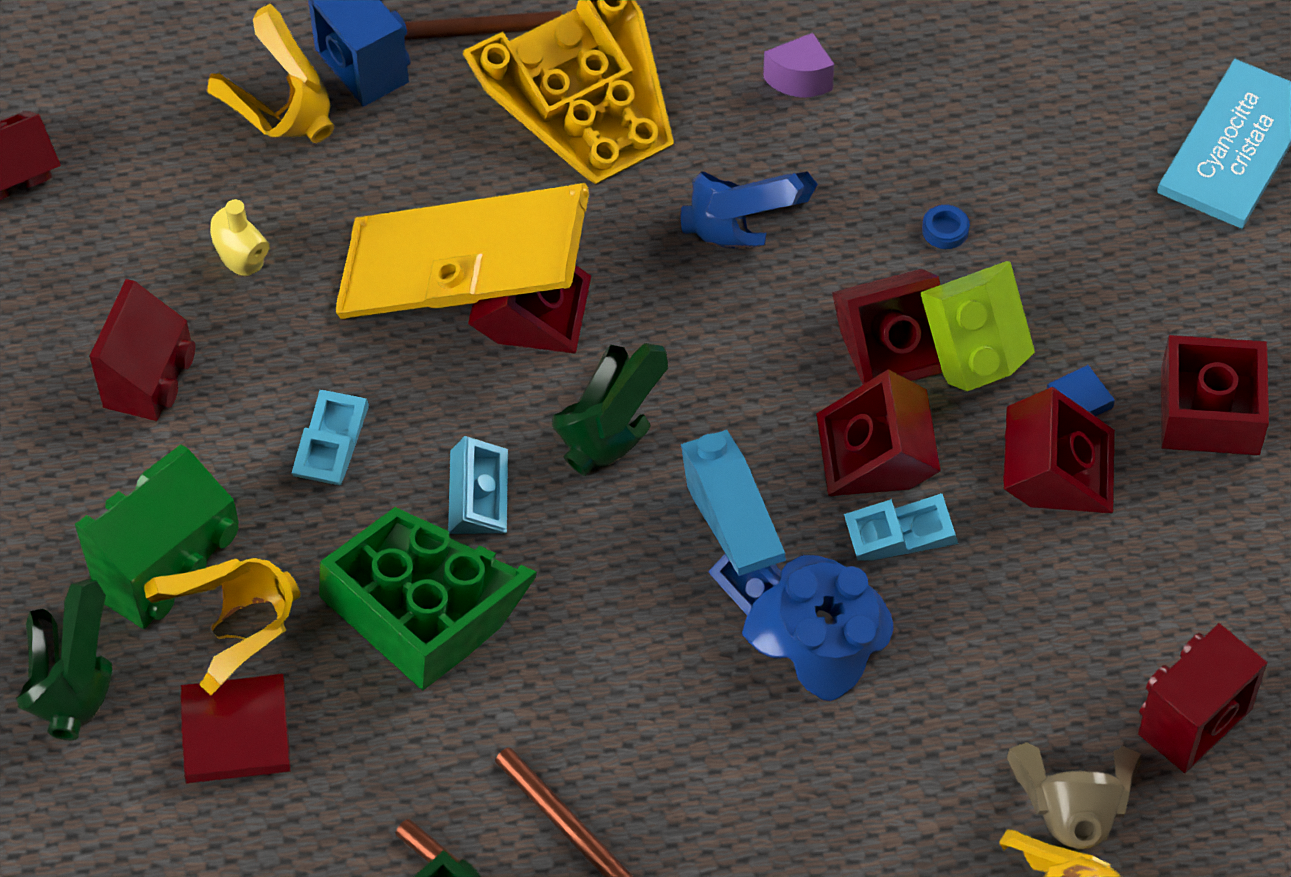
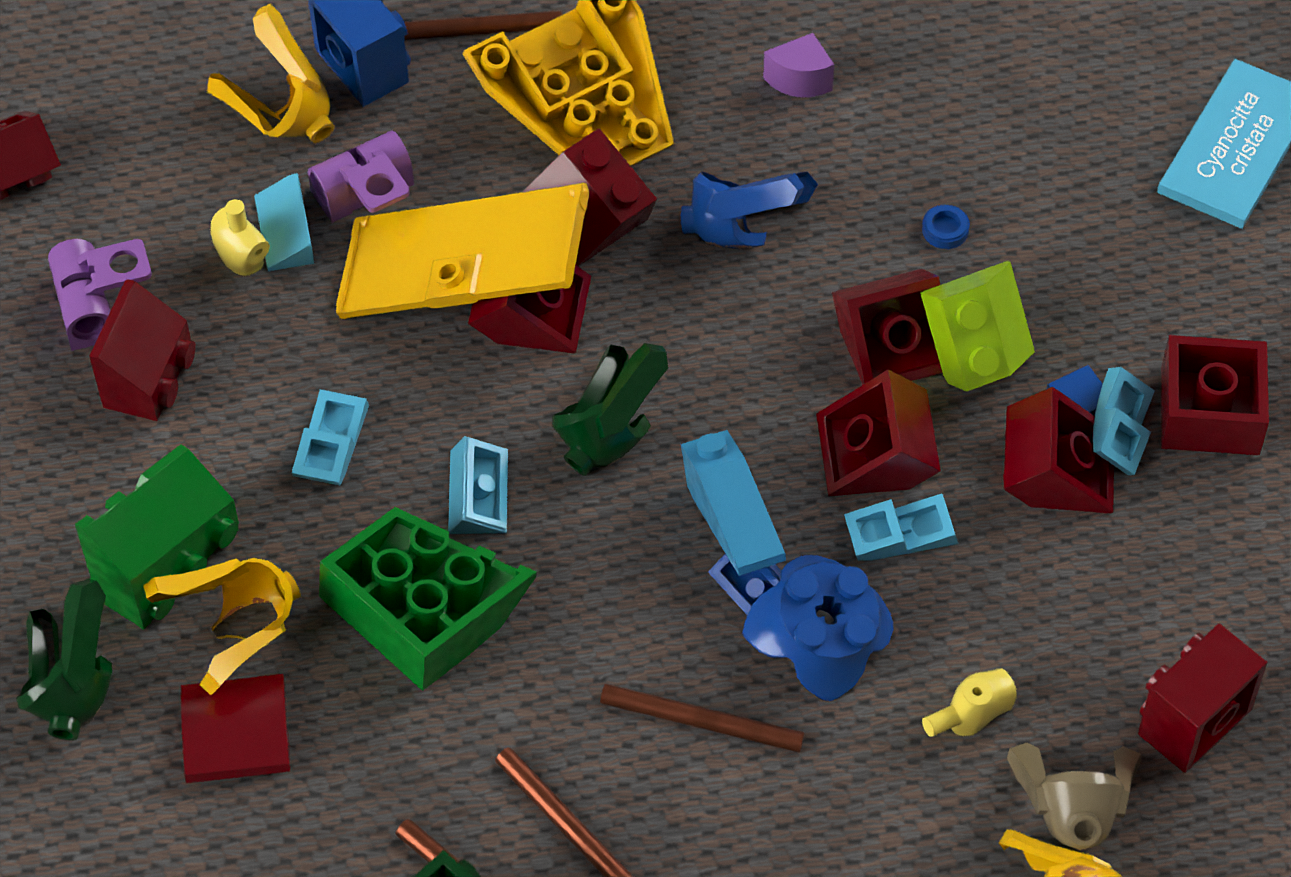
none -> medium lavender piece [48,239,152,351]
none -> medium azure slope [254,173,314,271]
none -> medium lavender piece [308,130,414,223]
none -> dark red slope [522,128,657,267]
none -> copper bar [600,684,805,753]
none -> light yellow piece [922,668,1016,737]
none -> medium azure slope [1093,367,1155,475]

